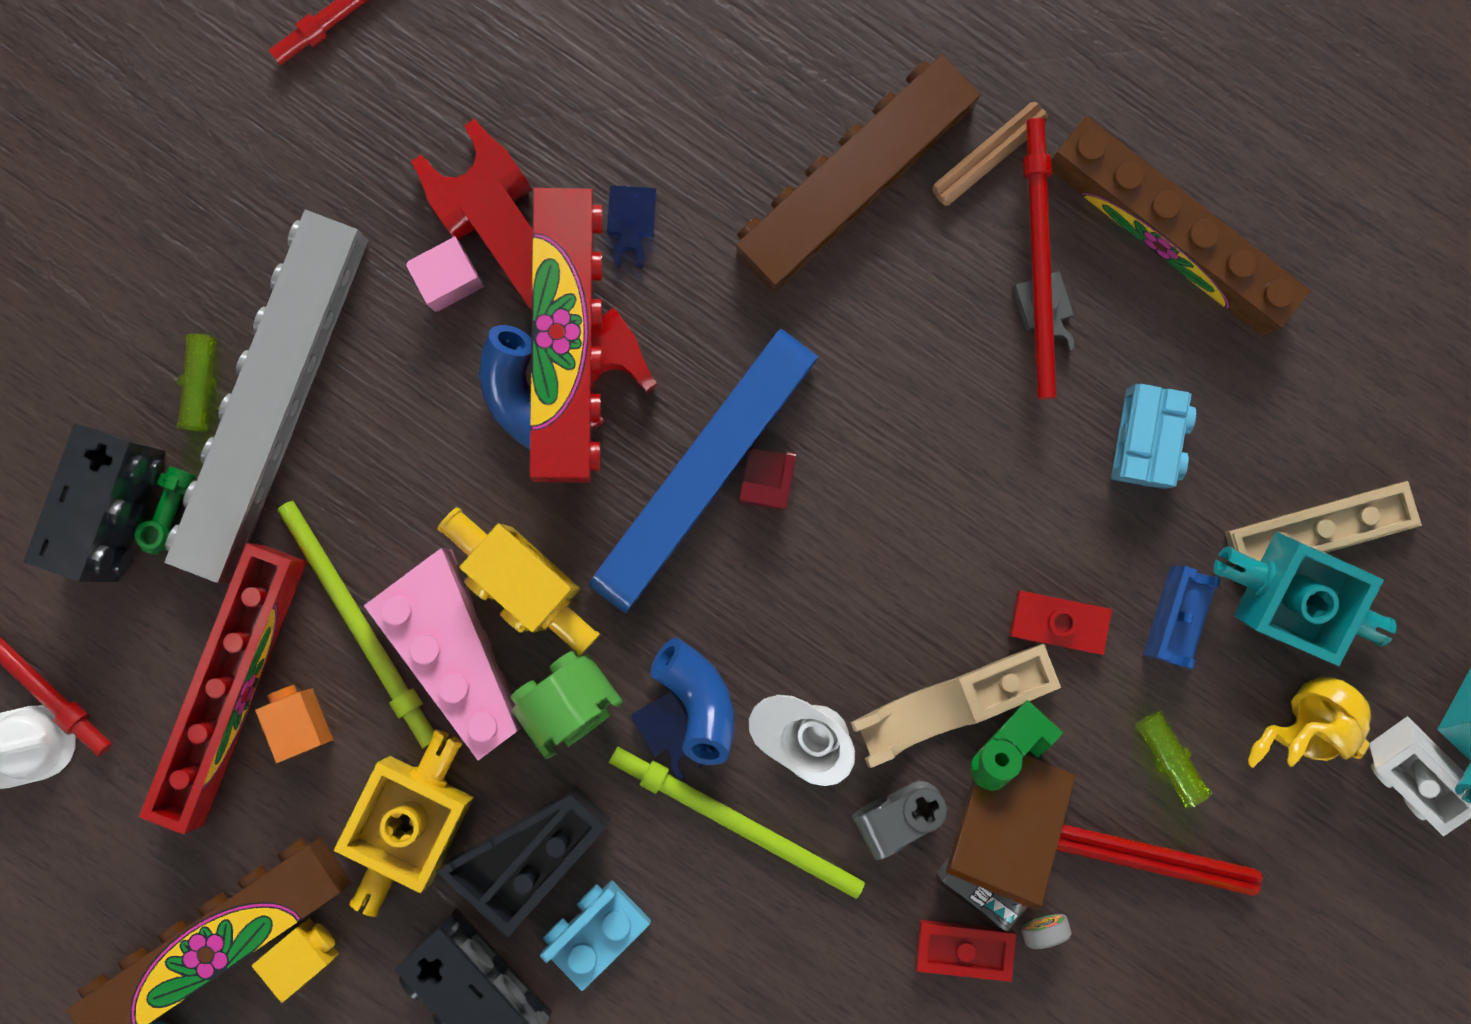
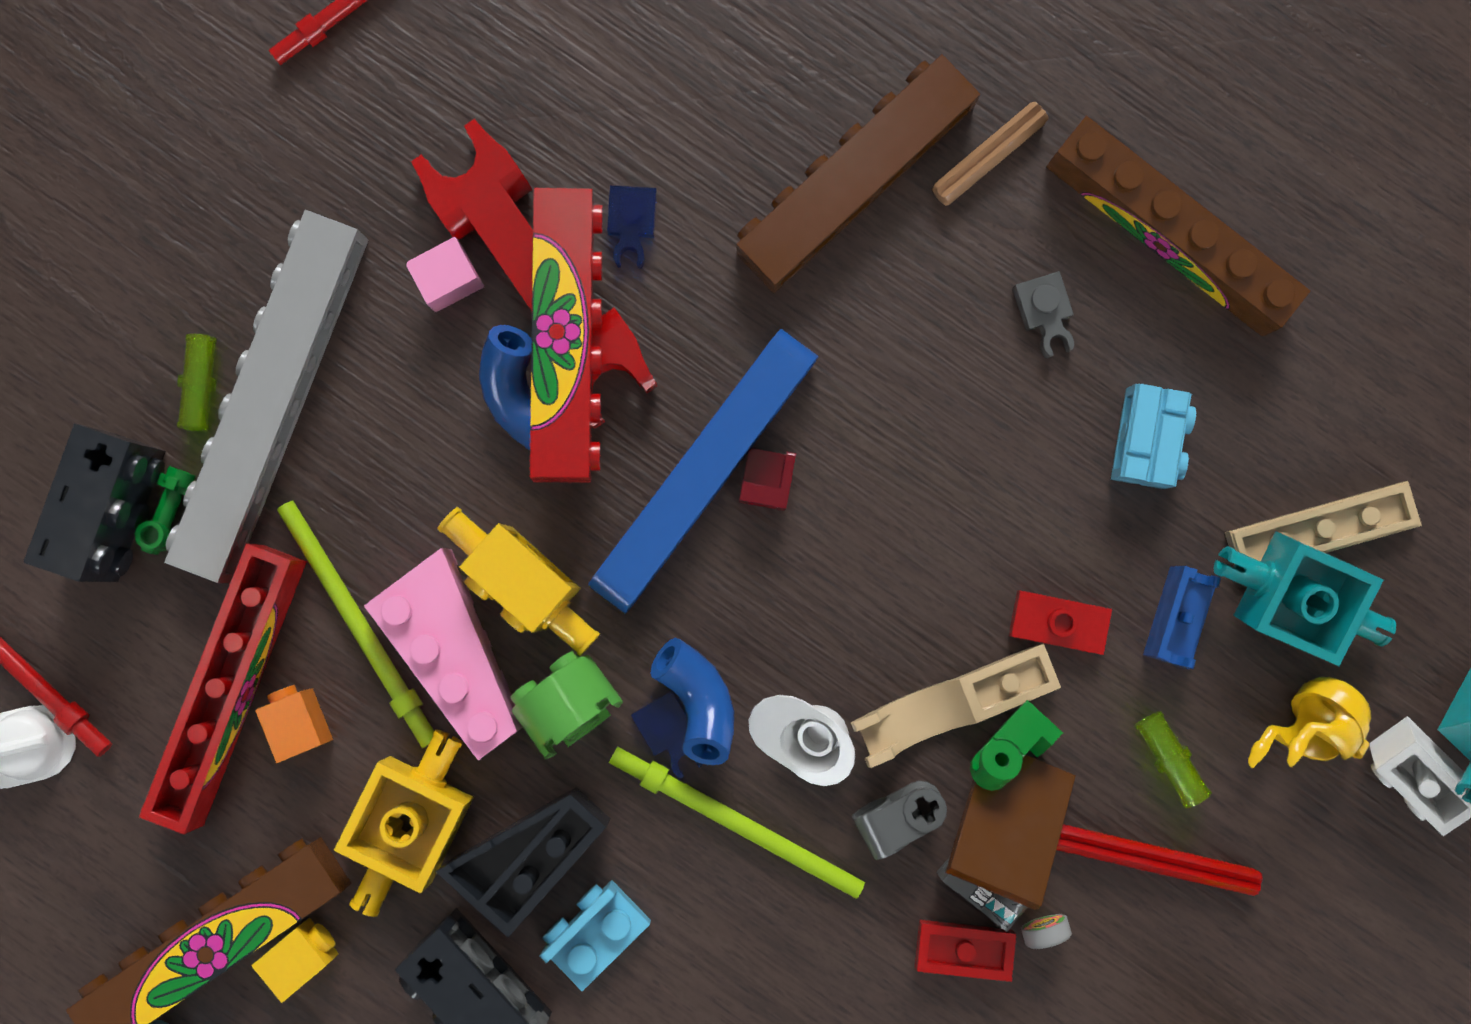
red bar [1023,118,1056,400] -> none

